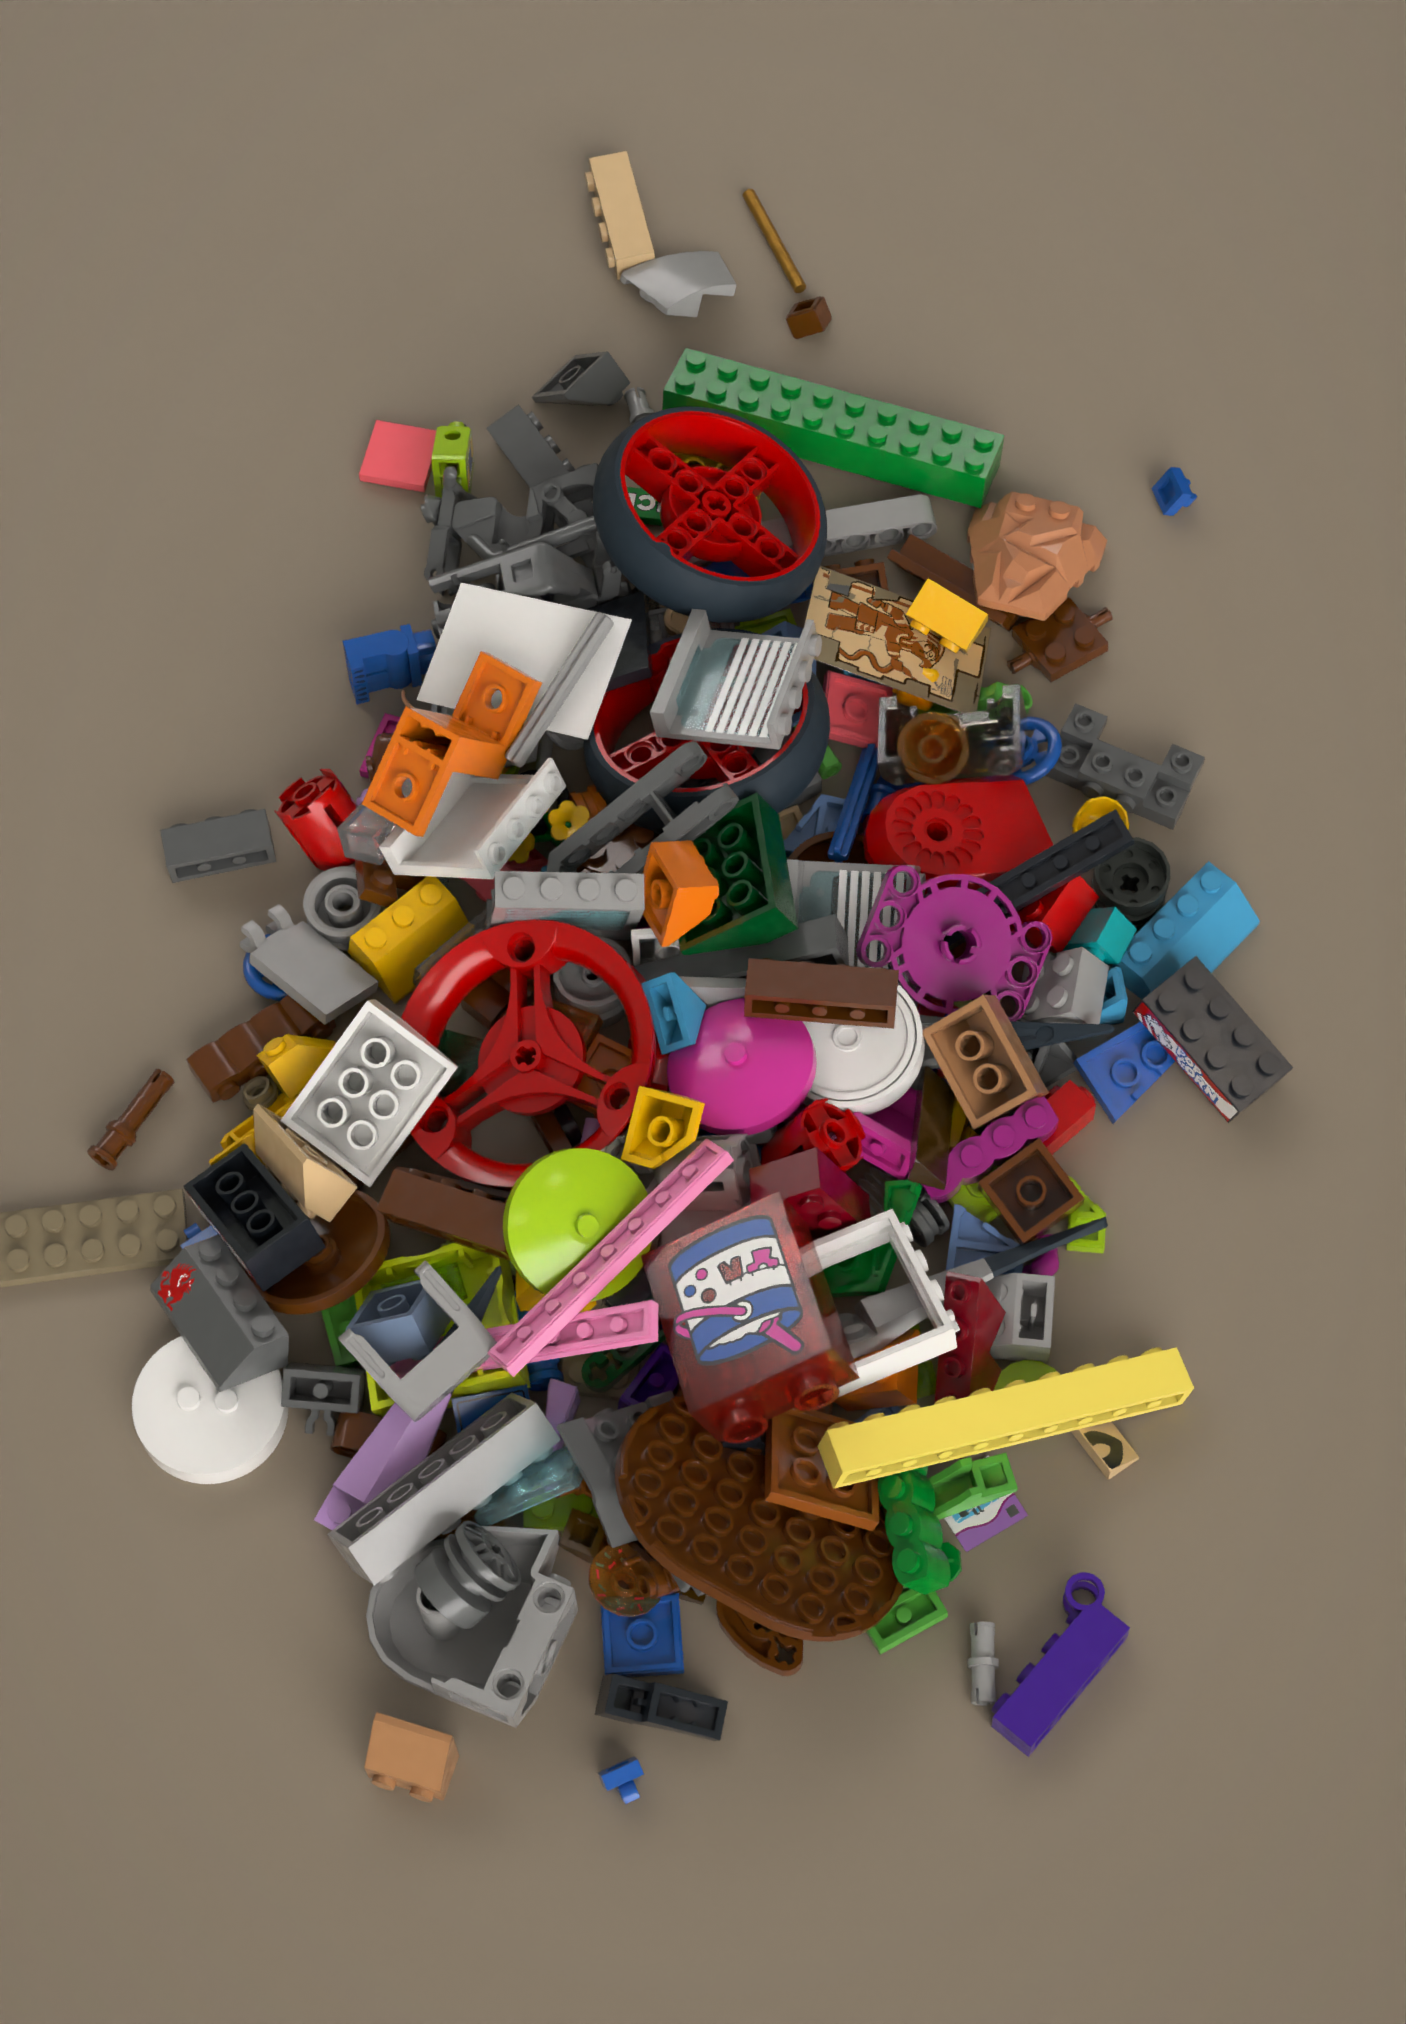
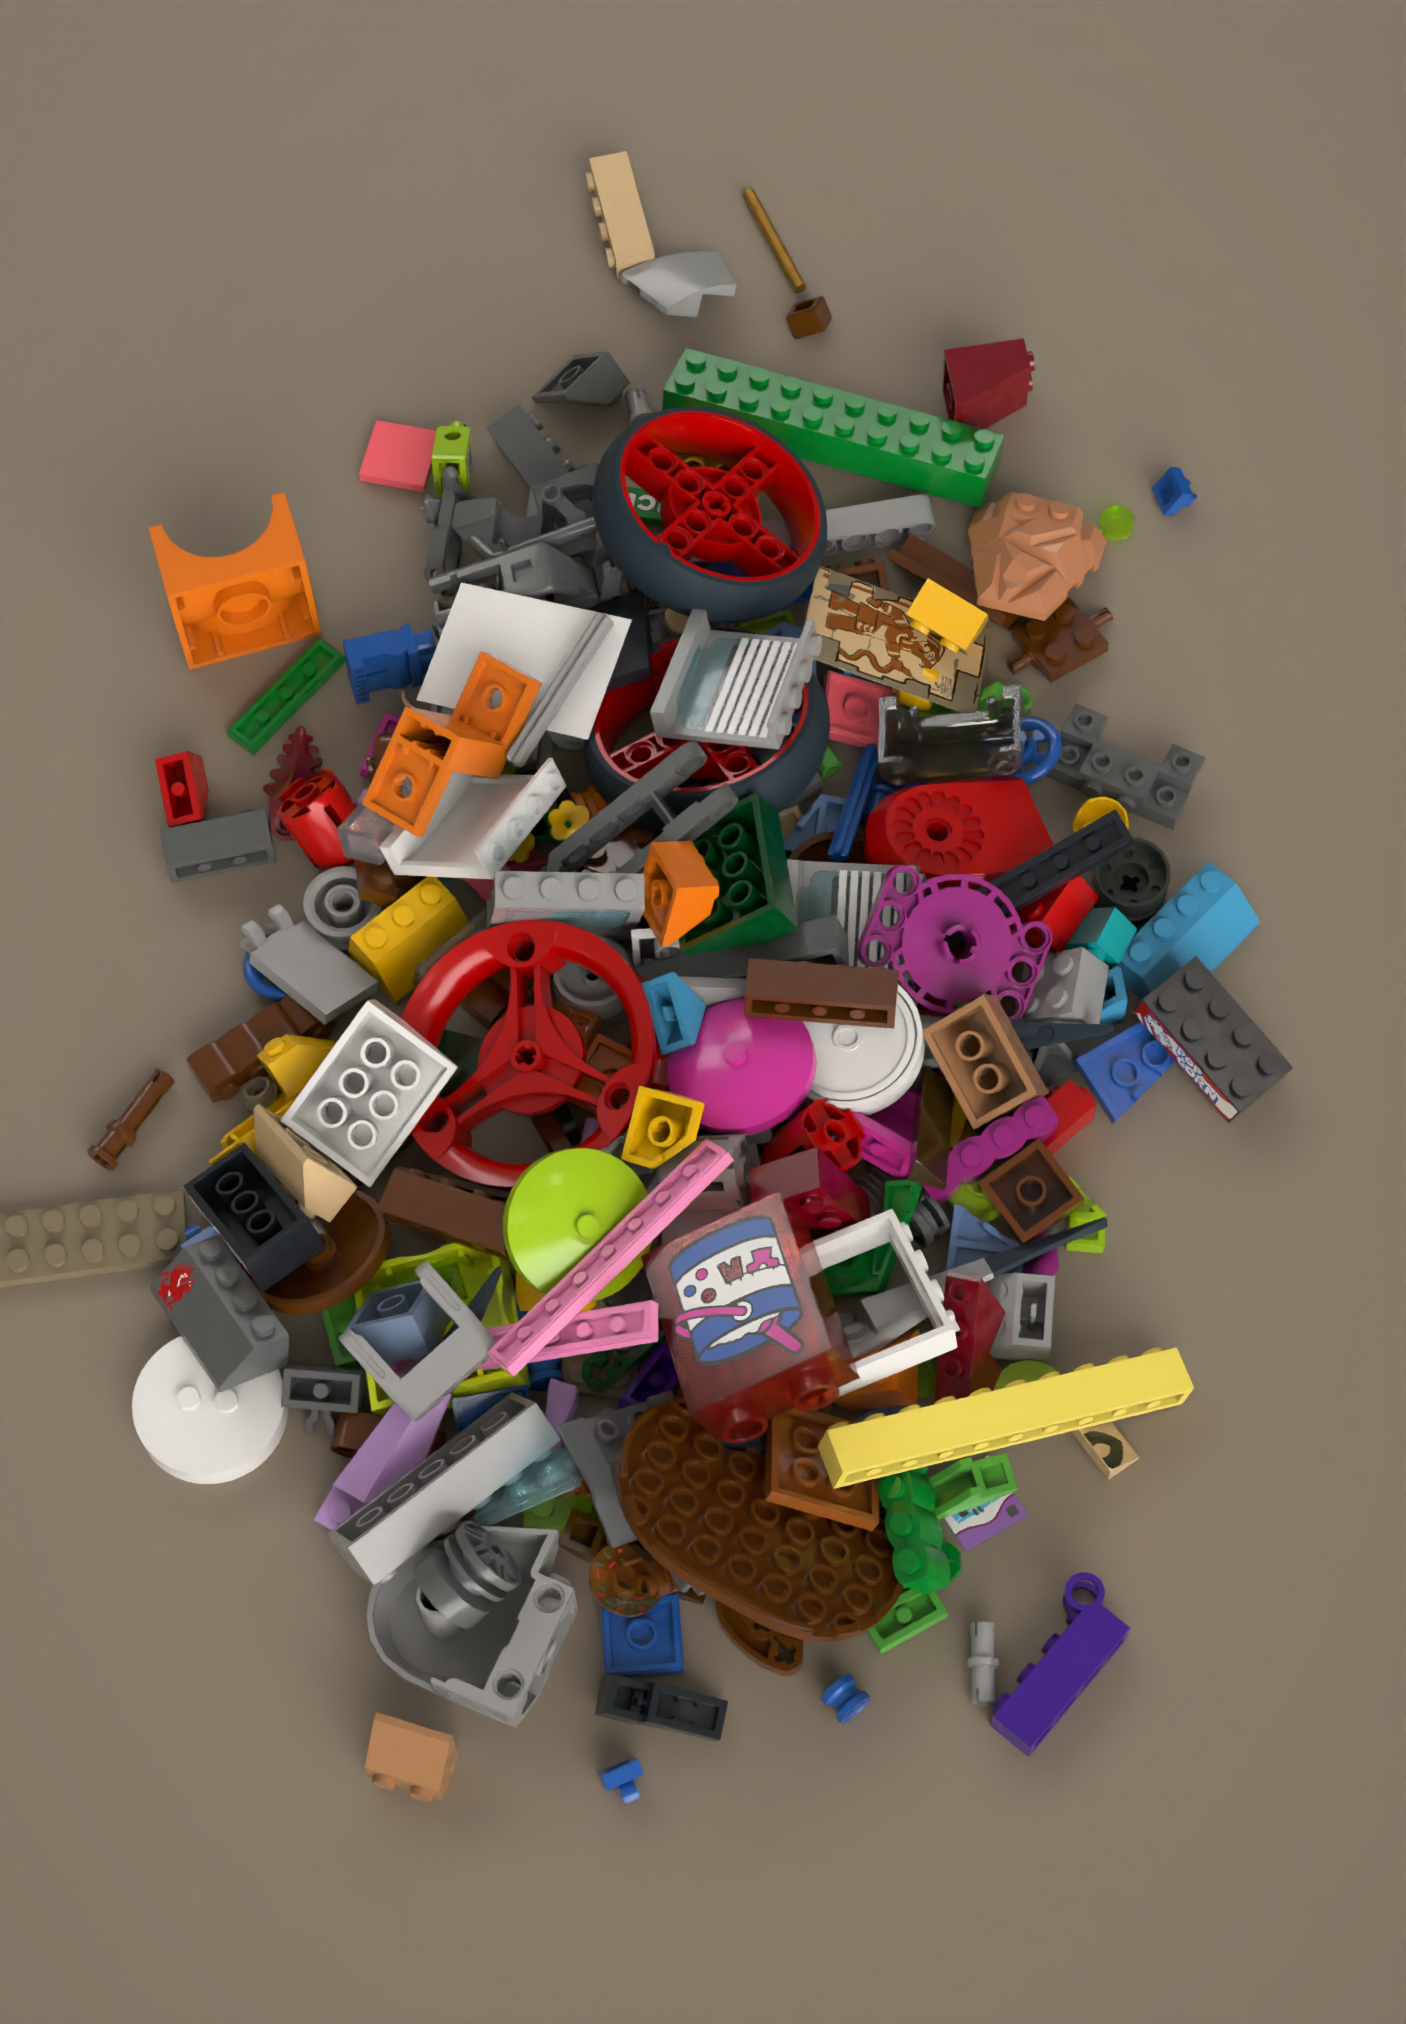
clear orange cone [897,712,969,784] -> none
none -> orange piece [148,492,322,670]
none -> red slope [155,751,209,828]
none -> green tile [226,638,346,755]
none -> dark red plant [263,726,323,841]
none -> blue wheel [821,1673,871,1724]
none -> dark red slope [942,338,1035,429]
none -> clear neon green tile [1099,505,1134,541]

